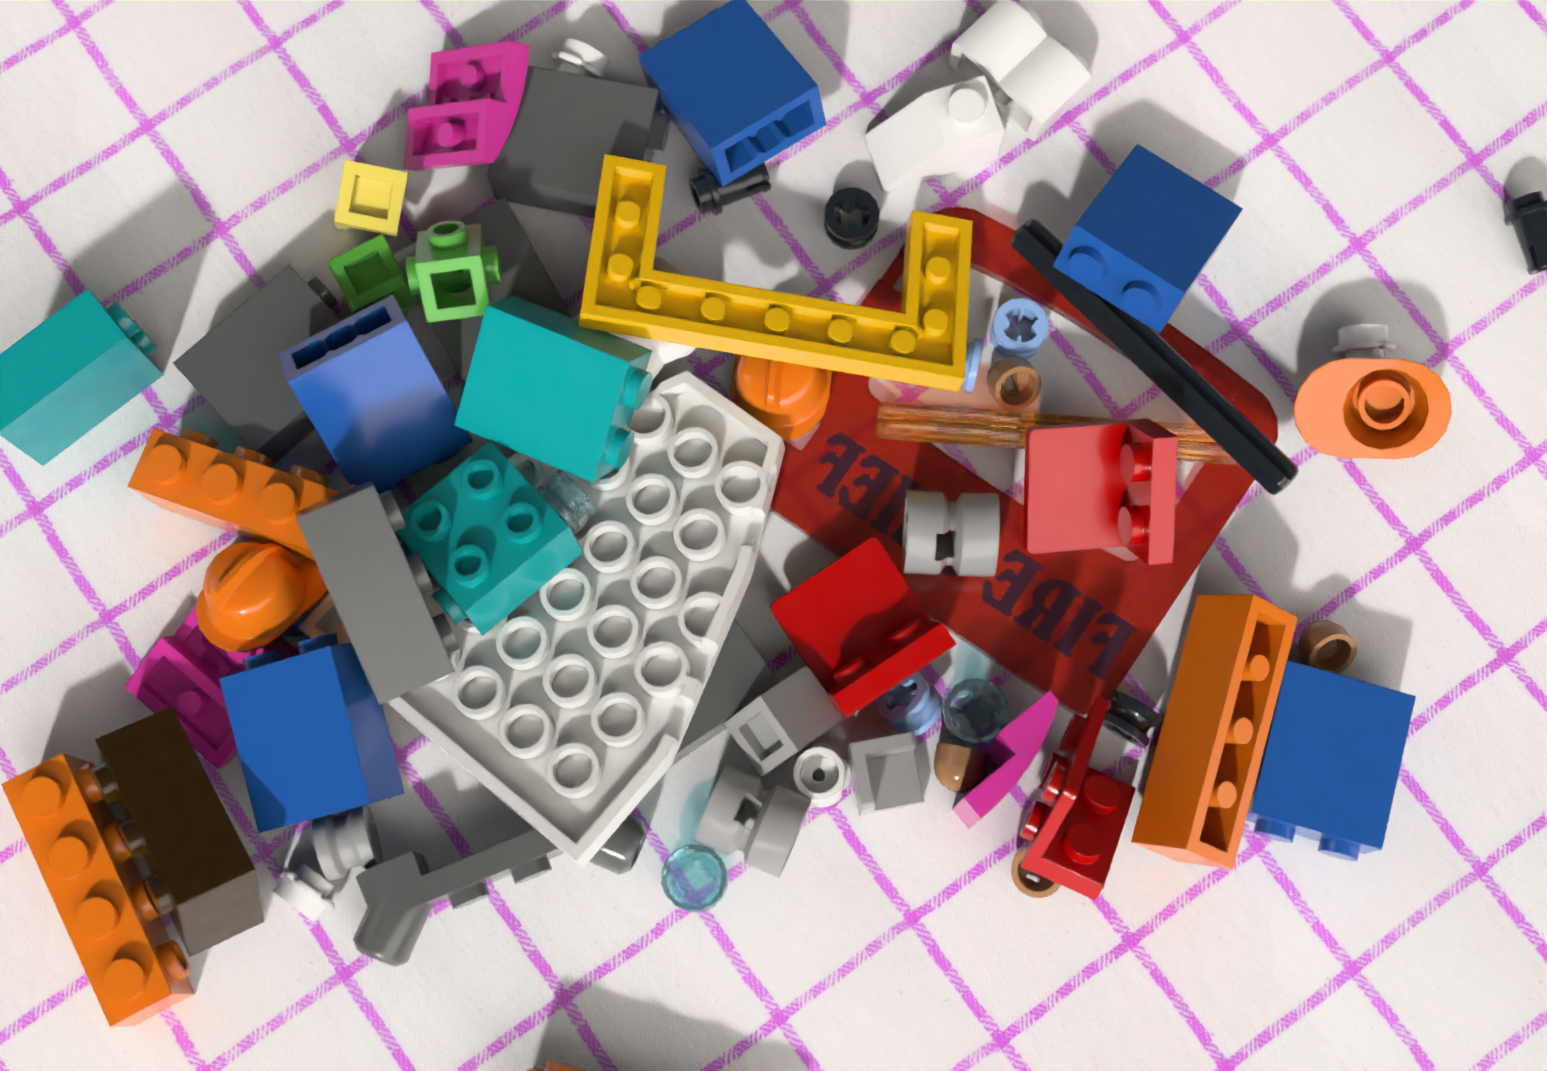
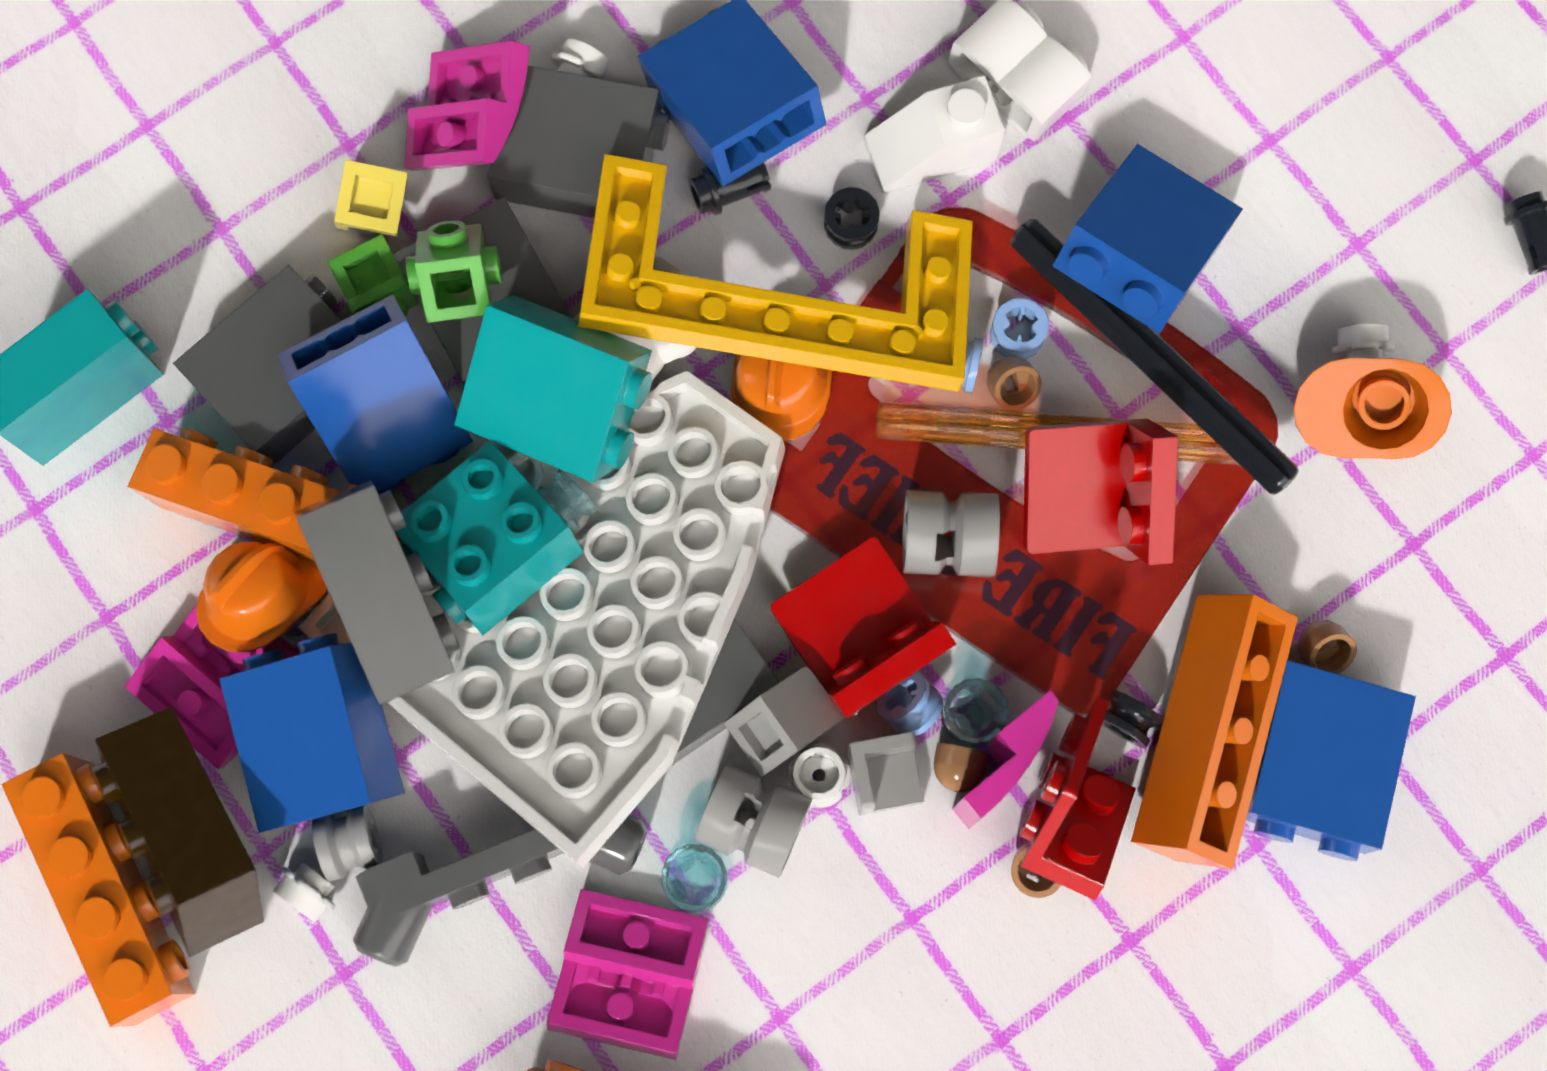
none -> dark pink slope [546,889,709,1060]

